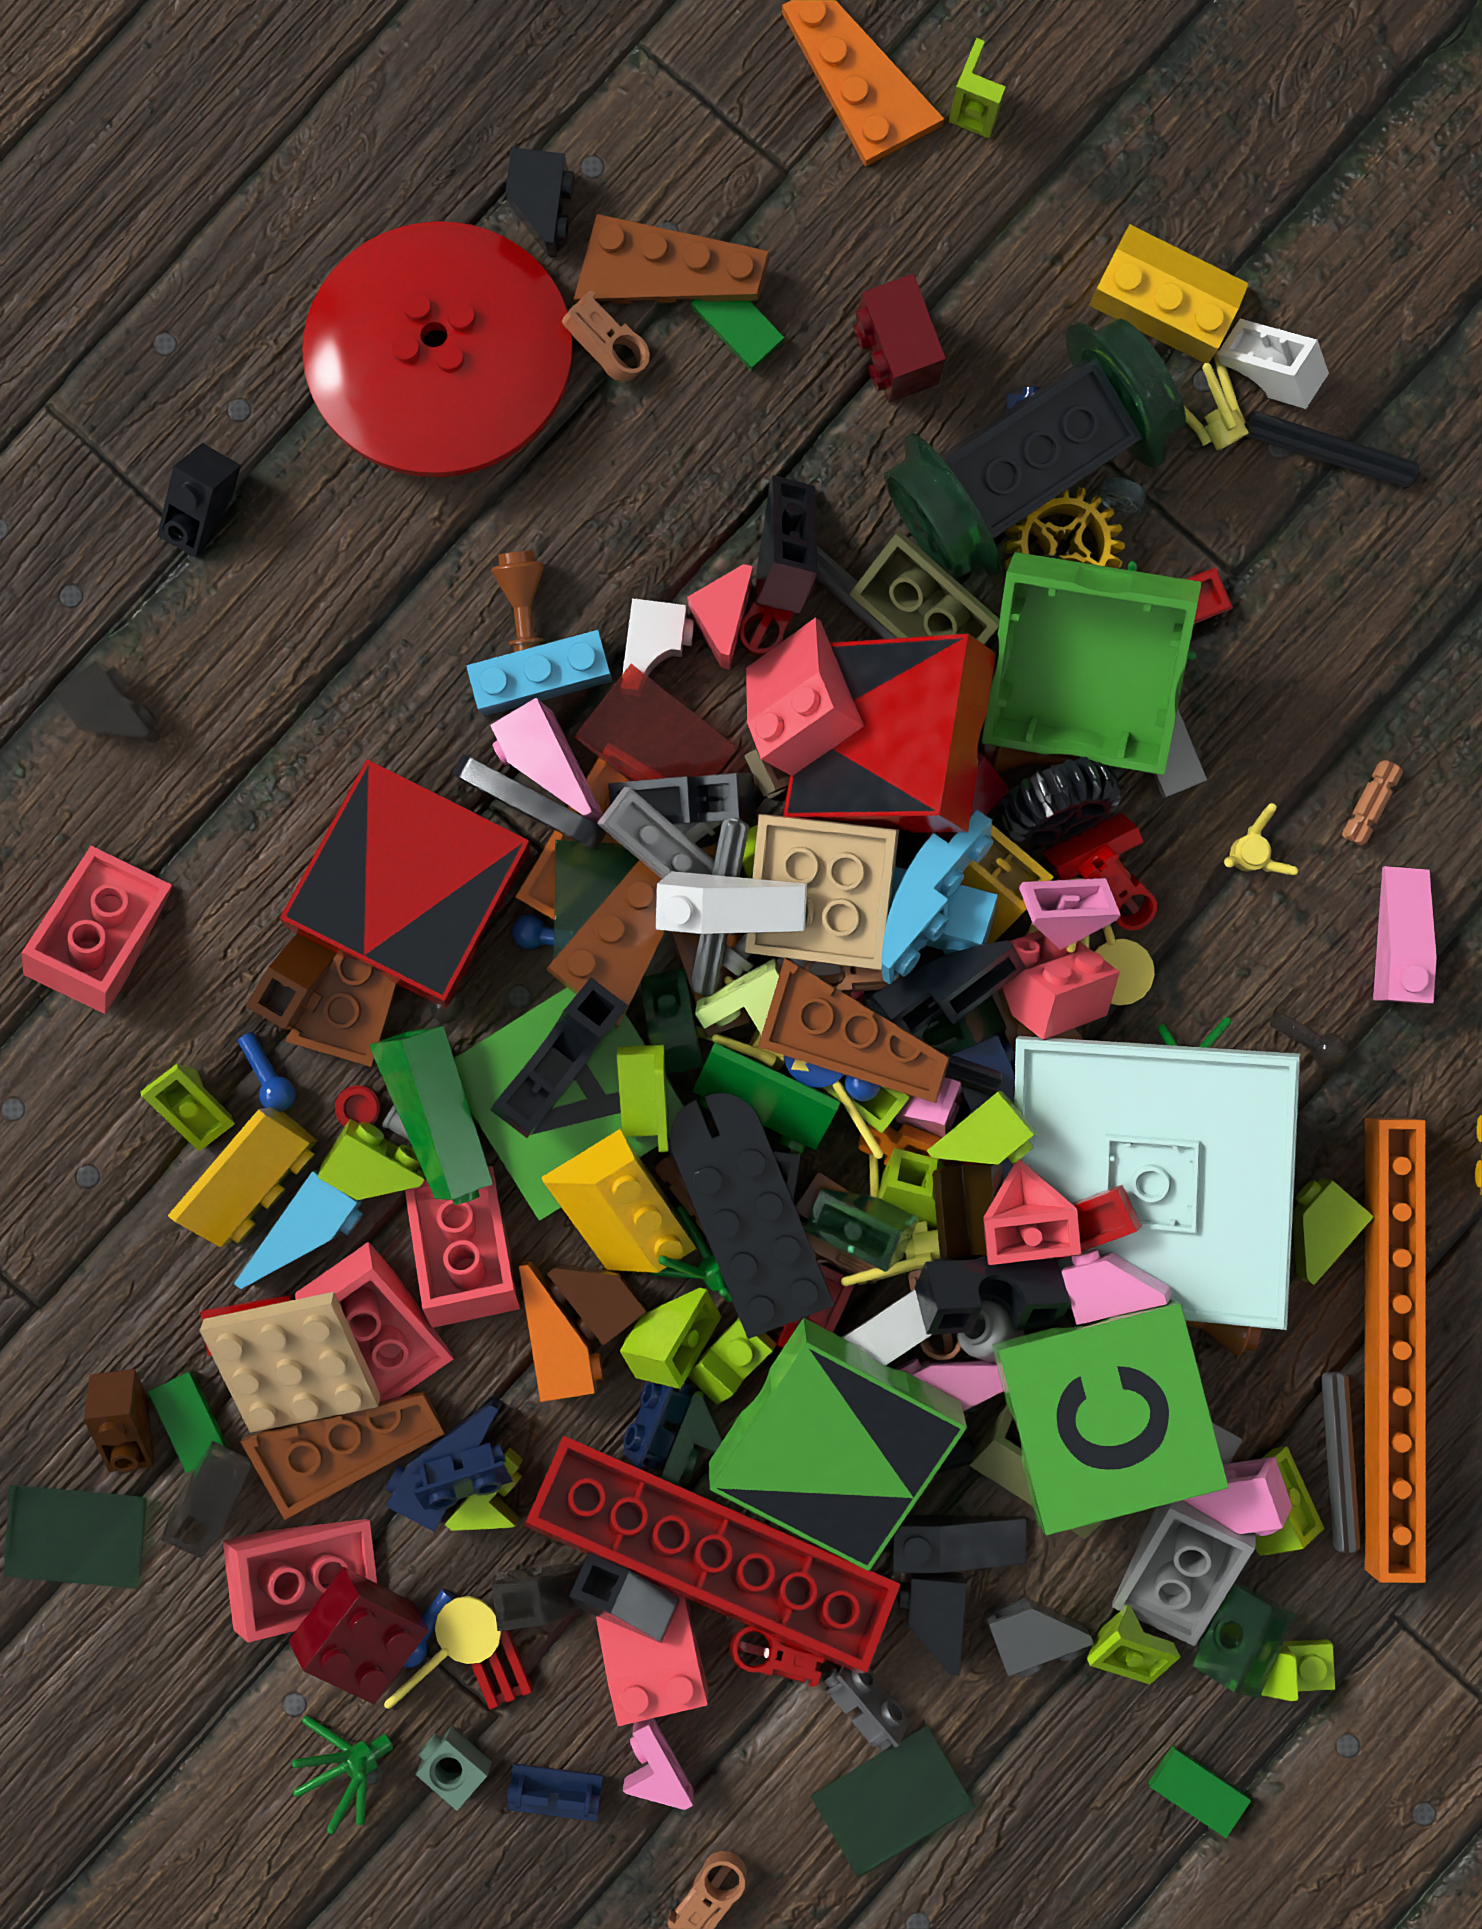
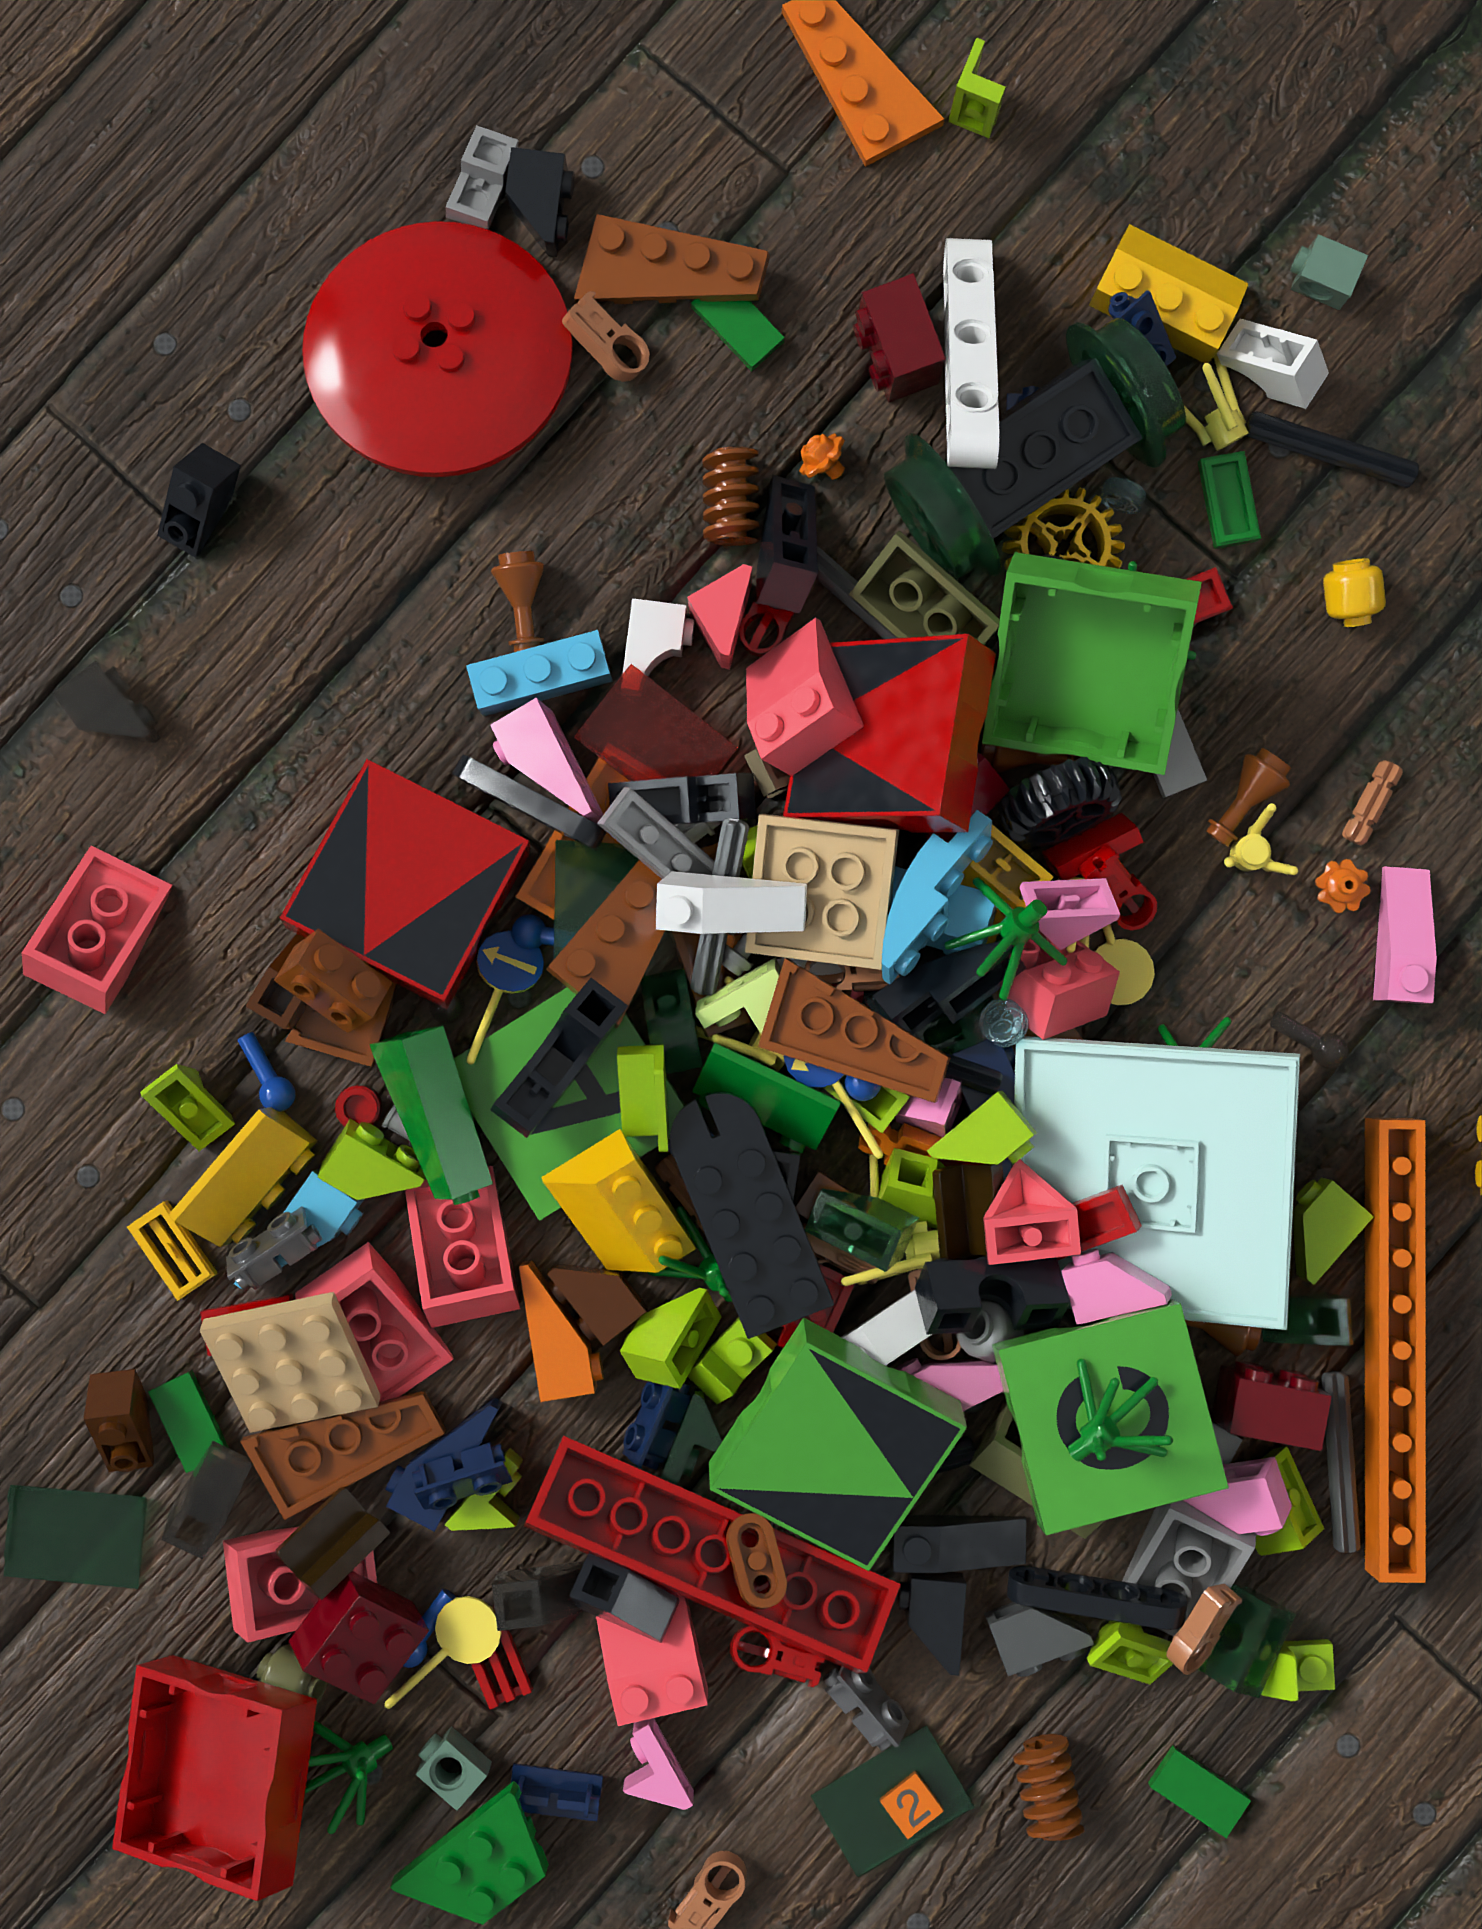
none -> red tile [112,1655,317,1901]
none -> yellow tile [127,1200,218,1301]
none -> flat silver hinge [226,1206,322,1291]
none -> olive head [257,1644,328,1704]
none -> dark orange brick [274,929,392,1033]
none -> dark brown panel [276,1487,390,1600]
none -> green wing [390,1781,549,1925]
none -> light grey slope [445,125,519,230]
none -> blue piece [466,931,544,1065]
none -> dark orange piece [703,447,759,546]
none -> dark orange plate [726,1513,787,1609]
none -> orange plant [799,433,845,480]
none -> orange tile [880,1770,944,1839]
none -> white beam [943,238,999,469]
none -> green plant [944,877,1068,1000]
none -> clear light blue tile [979,999,1028,1047]
none -> black beam [1007,1566,1188,1630]
none -> dark orange piece [1013,1734,1085,1841]
none -> green plant [1068,1359,1173,1462]
none -> dark blue hinge [1109,290,1176,387]
none -> nougat piece [1166,1584,1242,1675]
none -> green tile [1198,451,1261,549]
none -> dark orange piece [1206,748,1291,847]
none -> dark red brick [1211,1360,1332,1451]
none -> clear green slope [1262,1292,1353,1346]
none -> sand green brick [1290,234,1368,310]
none -> orange plant [1315,859,1370,913]
none -> yellow head [1323,558,1386,627]

